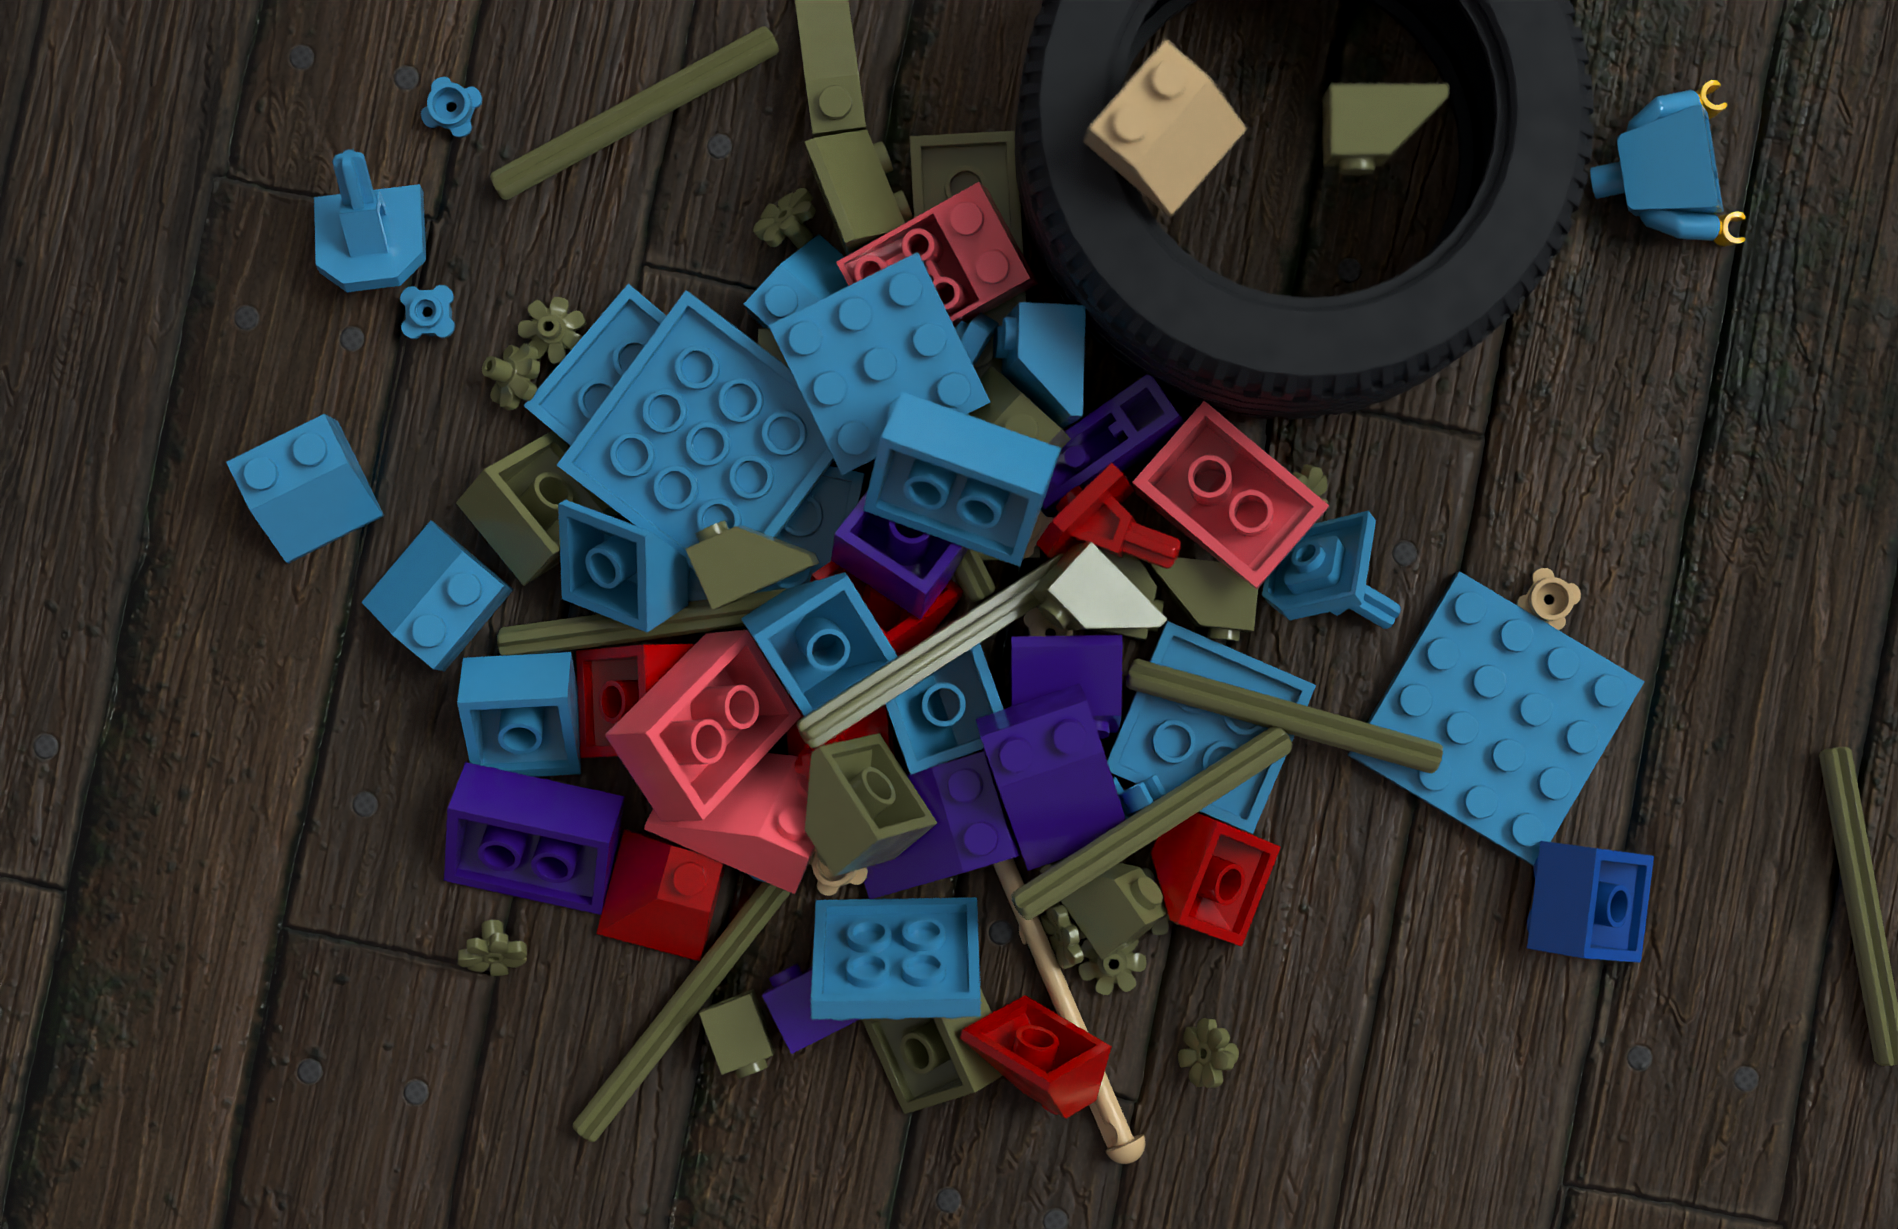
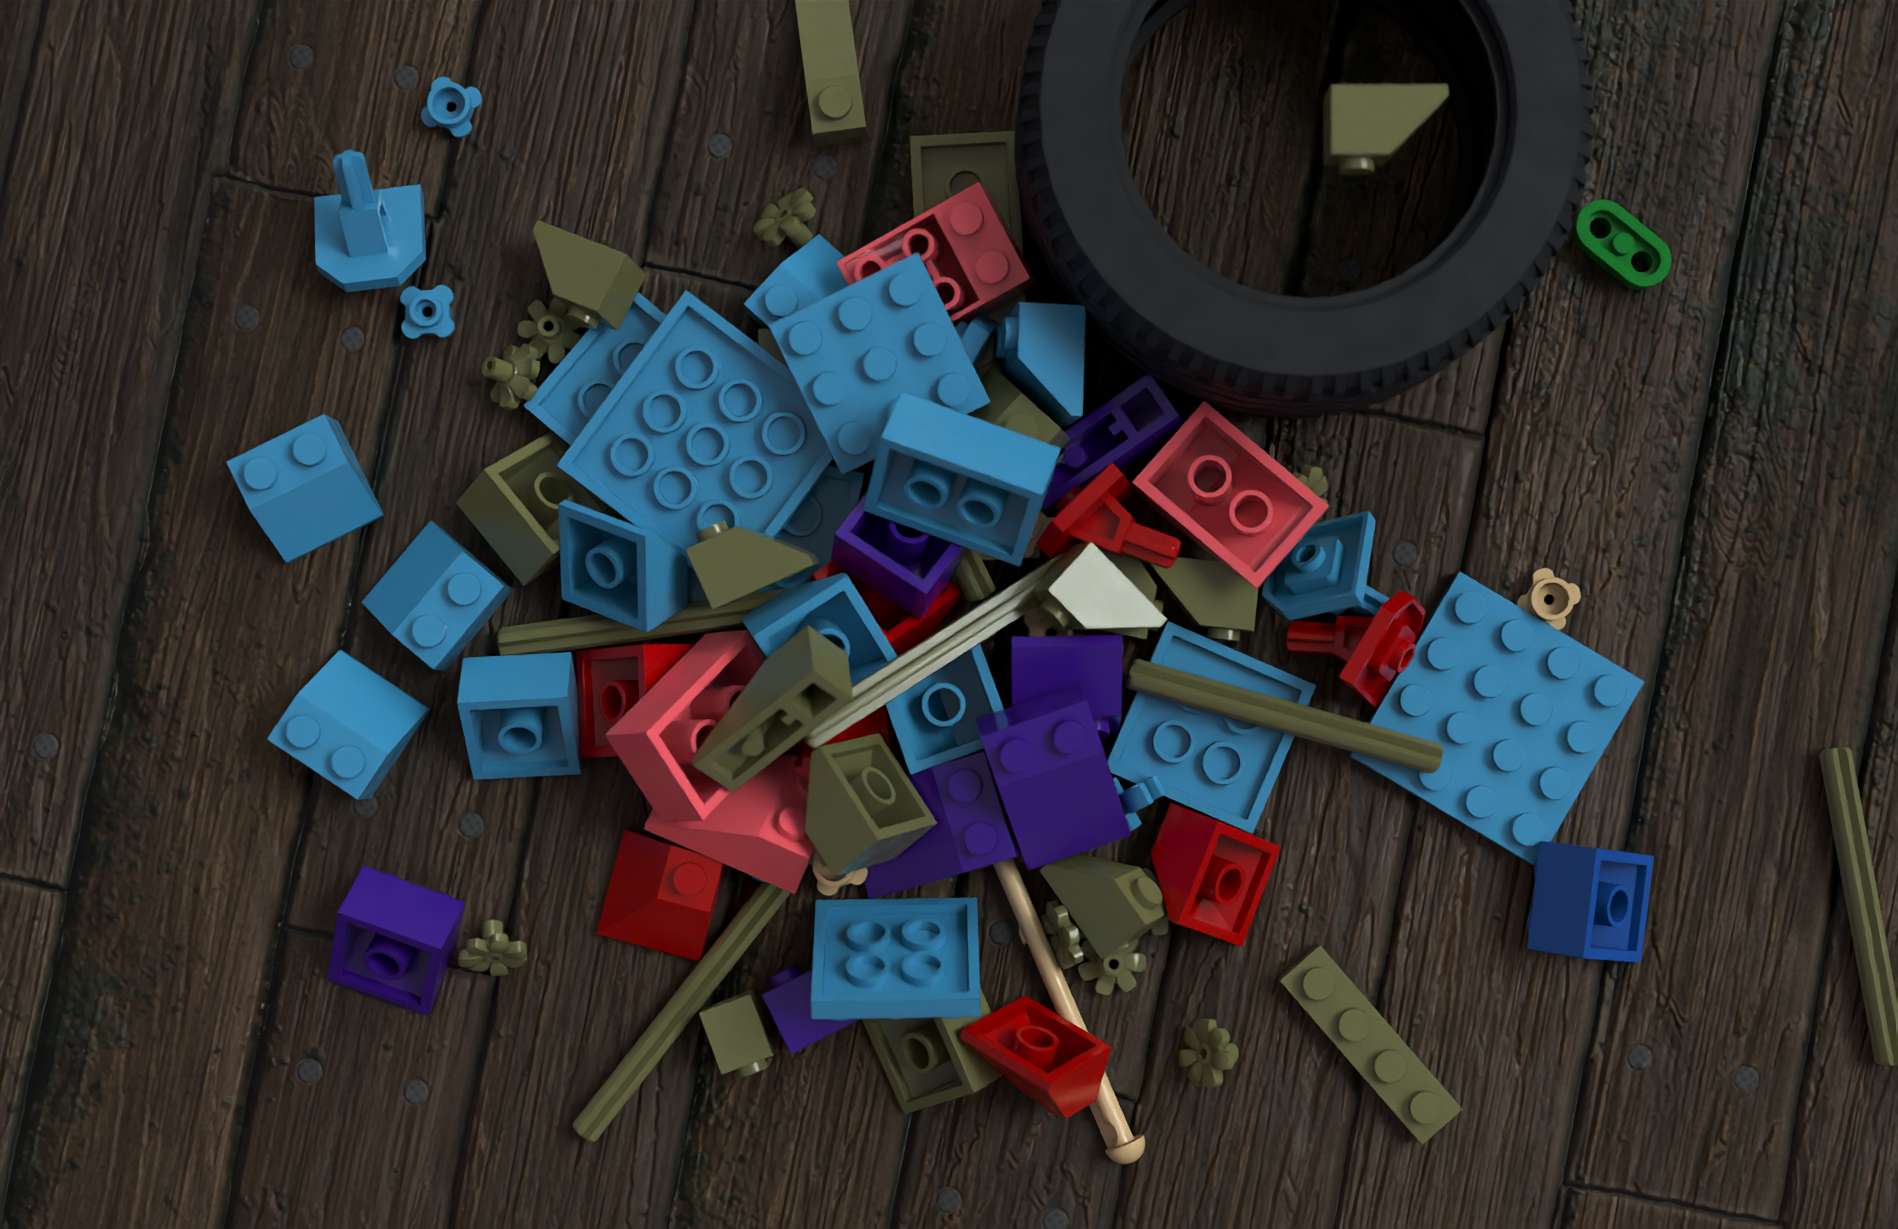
dark purple slope [444,762,624,915] -> none
olive axle [490,26,779,200] -> none
olive slope [805,129,913,256] -> none
olive axle [1011,726,1293,920] -> none
tan slope [1084,40,1246,217] -> none
dark azure torso [1590,80,1746,247] -> none
none -> dark azure slope [267,650,430,800]
none -> dark purple slope [328,866,465,1016]
none -> olive slope [533,220,646,331]
none -> olive slope [692,625,853,792]
none -> olive plate [1277,944,1463,1145]
none -> red piece [1286,590,1426,709]
none -> green plate [1571,199,1671,290]

